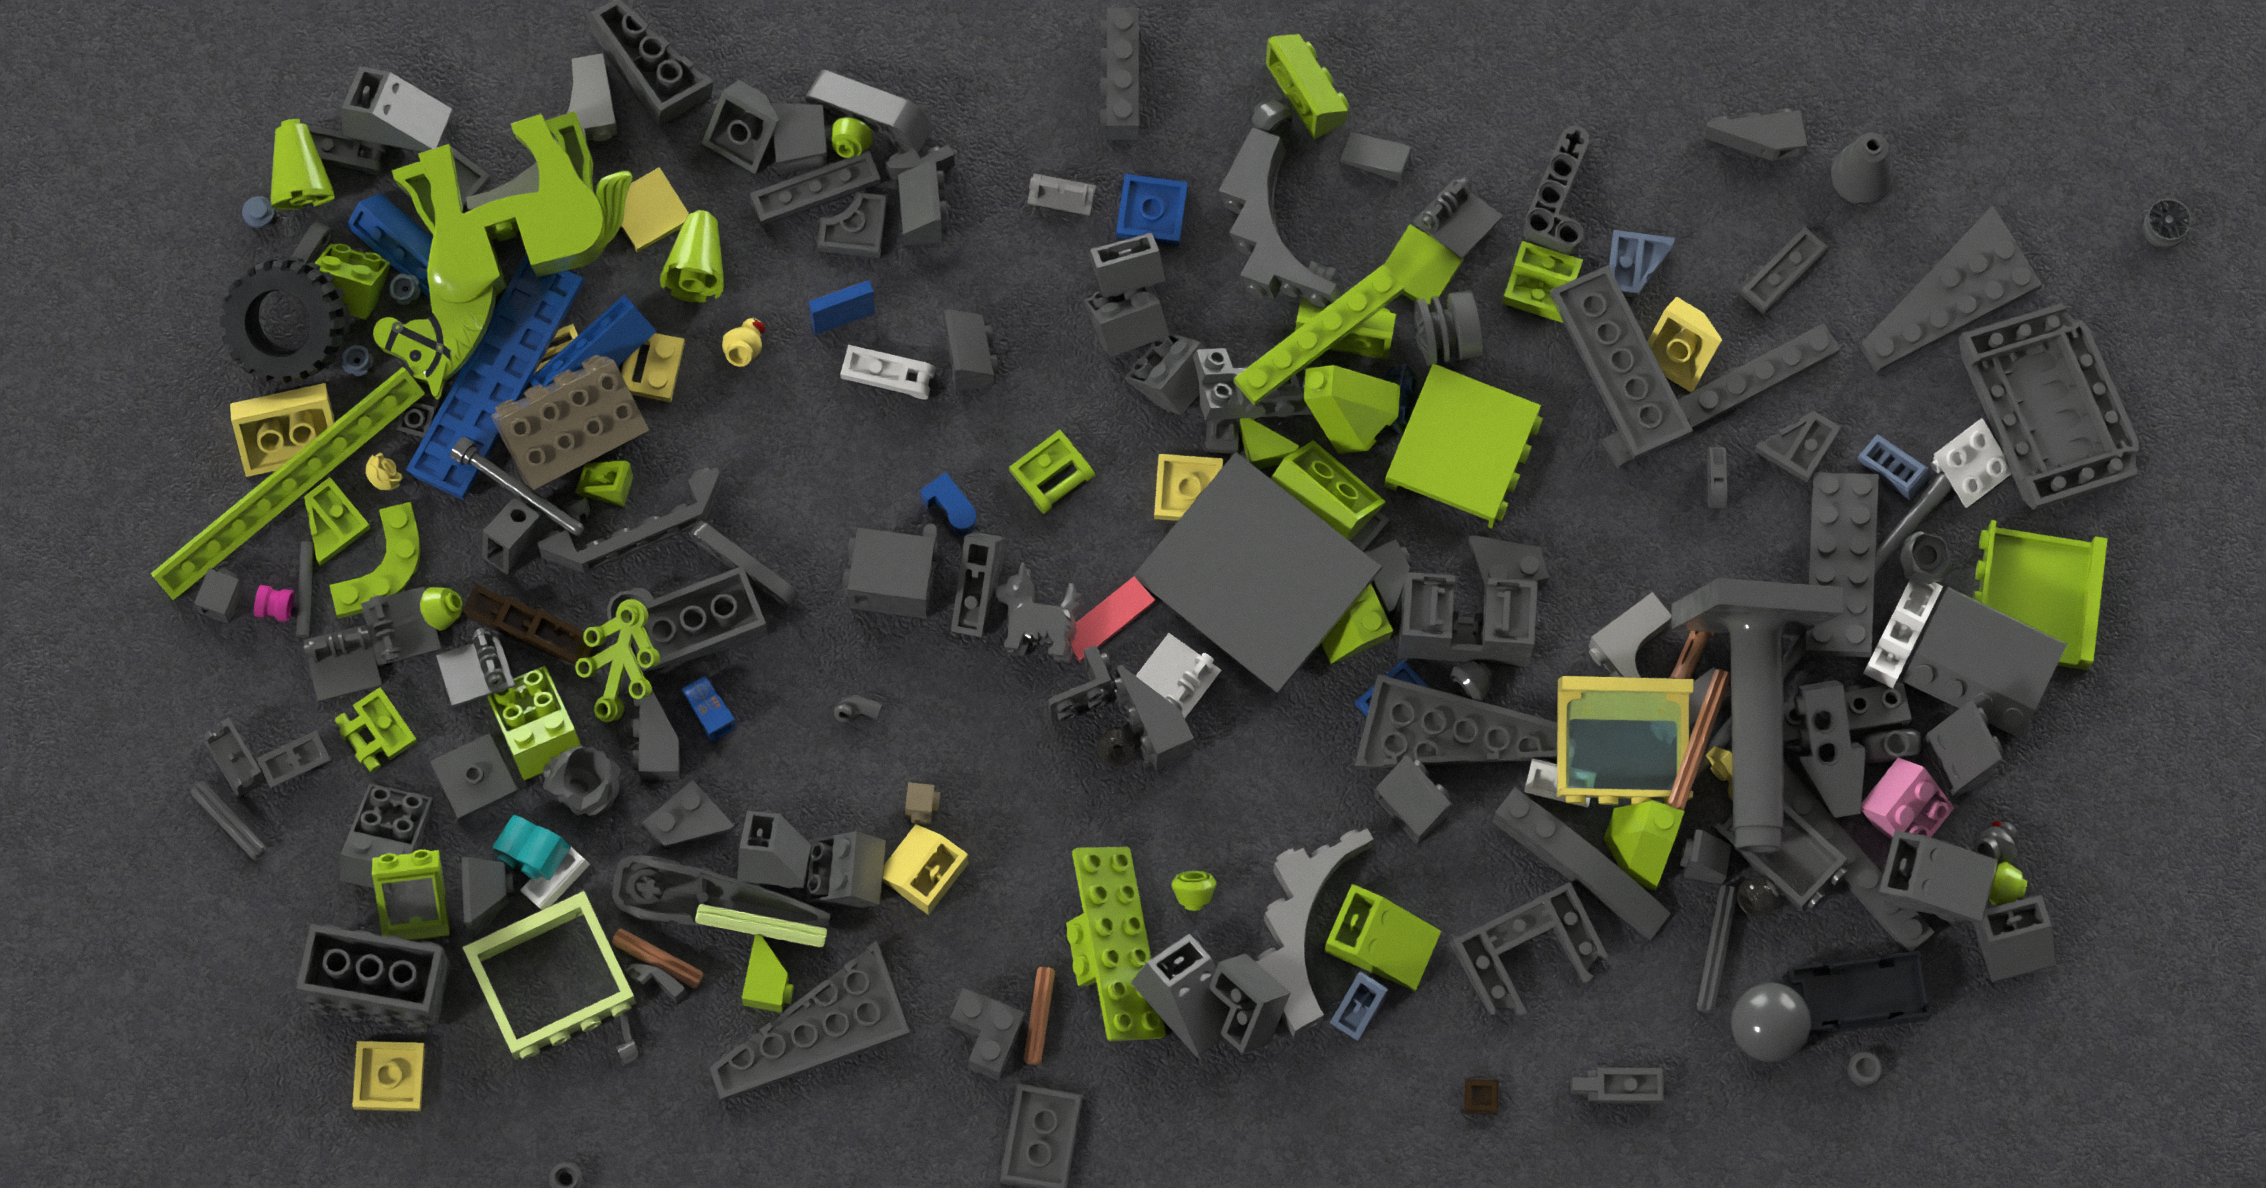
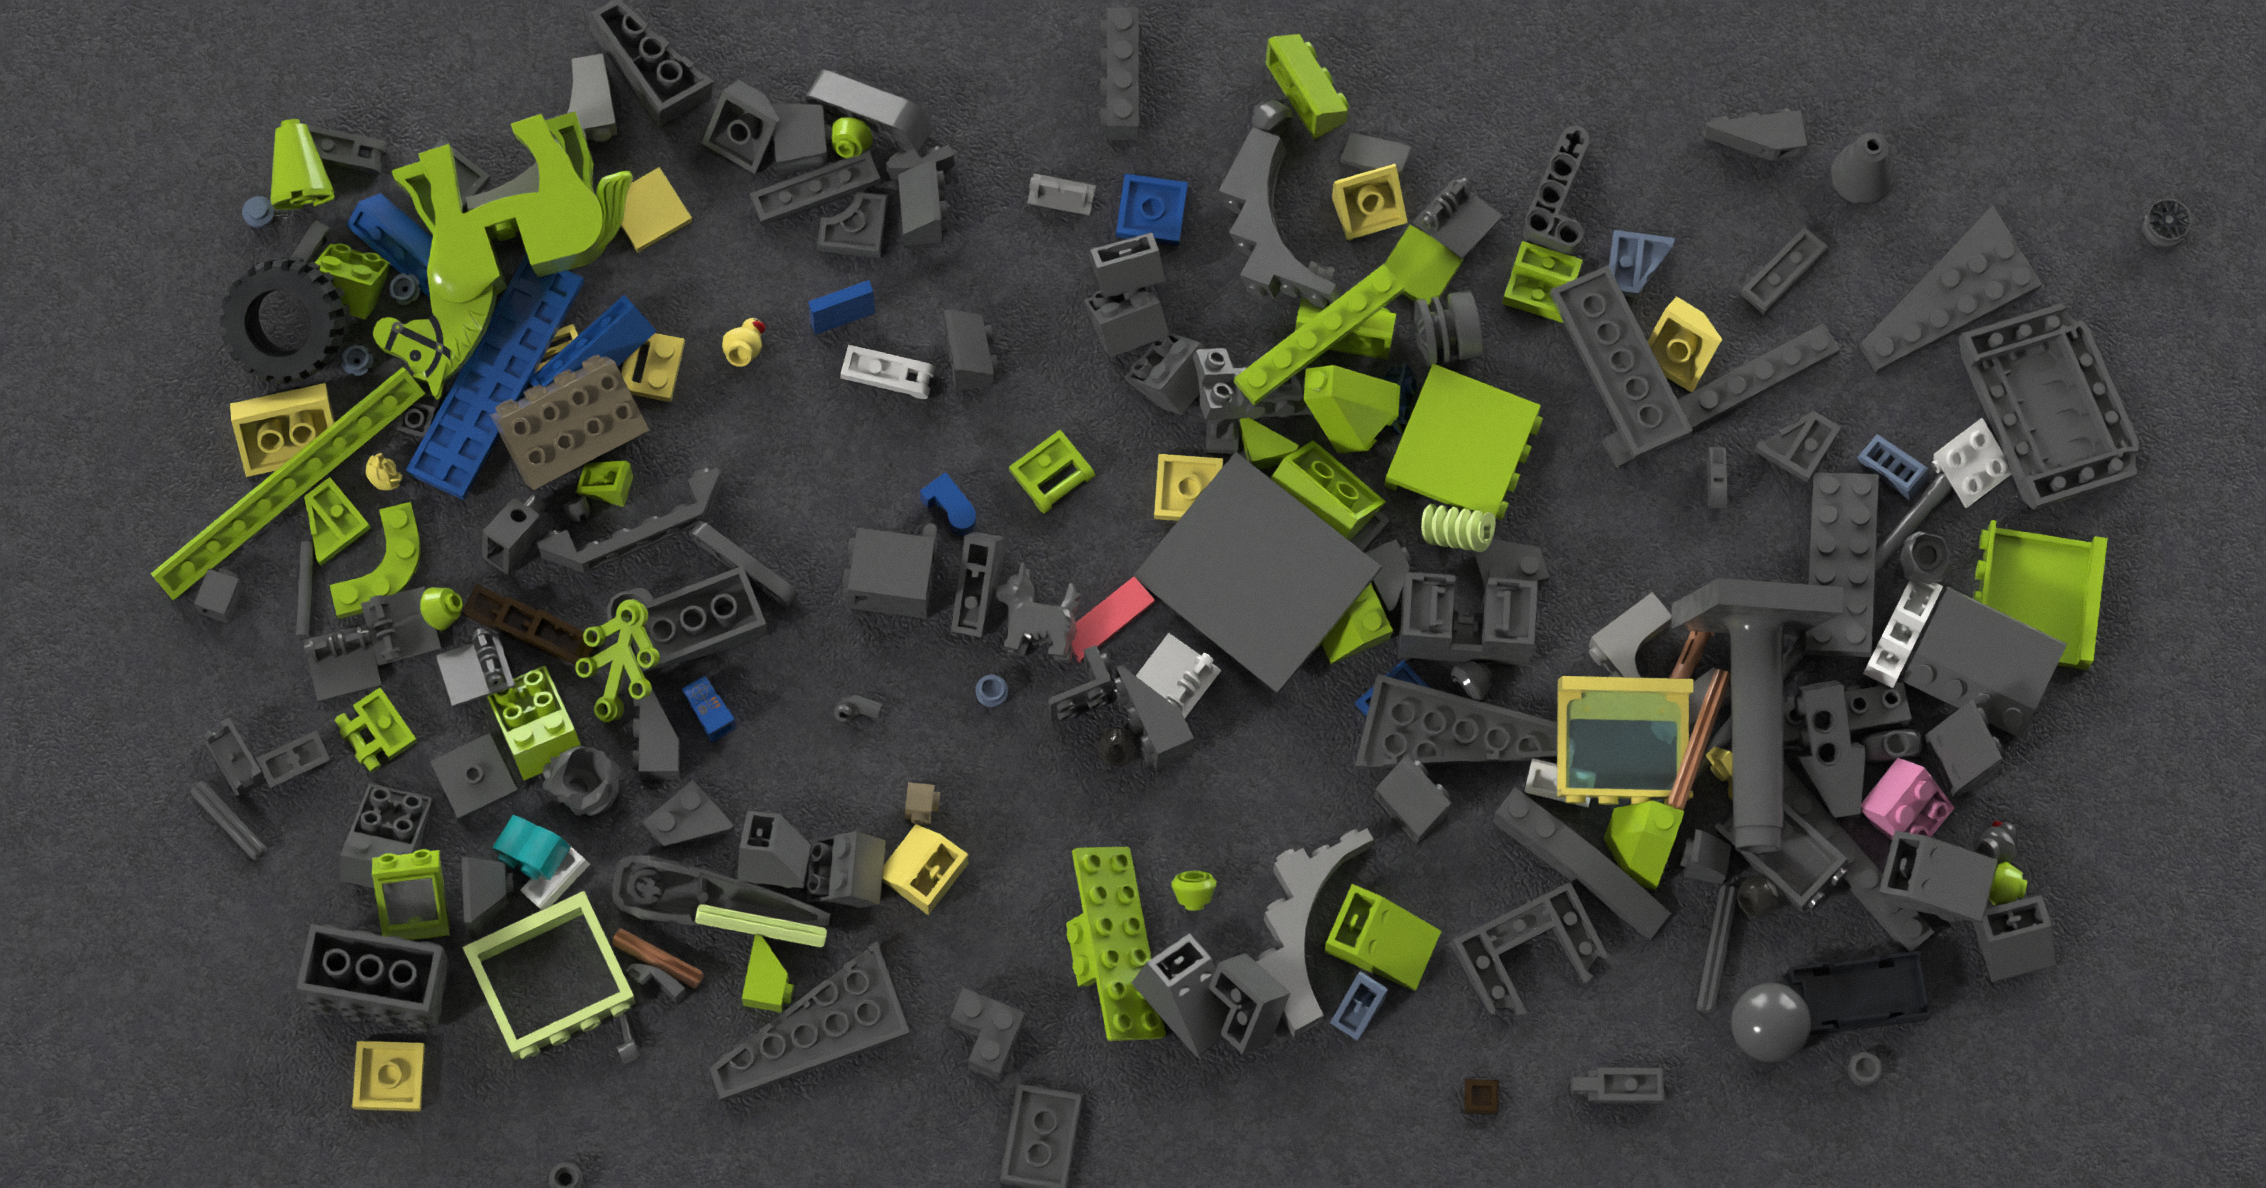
dark pink wheel [254,585,294,622] -> none
dark grey slope [342,66,452,152] -> none
dark grey piece [450,436,584,535] -> none
lime cone [660,210,724,303] -> none
nougat axle [1024,967,1055,1065] -> none
none -> sand blue plate [975,675,1008,707]
none -> light yellow slope [1332,164,1408,240]
none -> yellowish green piece [1421,504,1496,552]

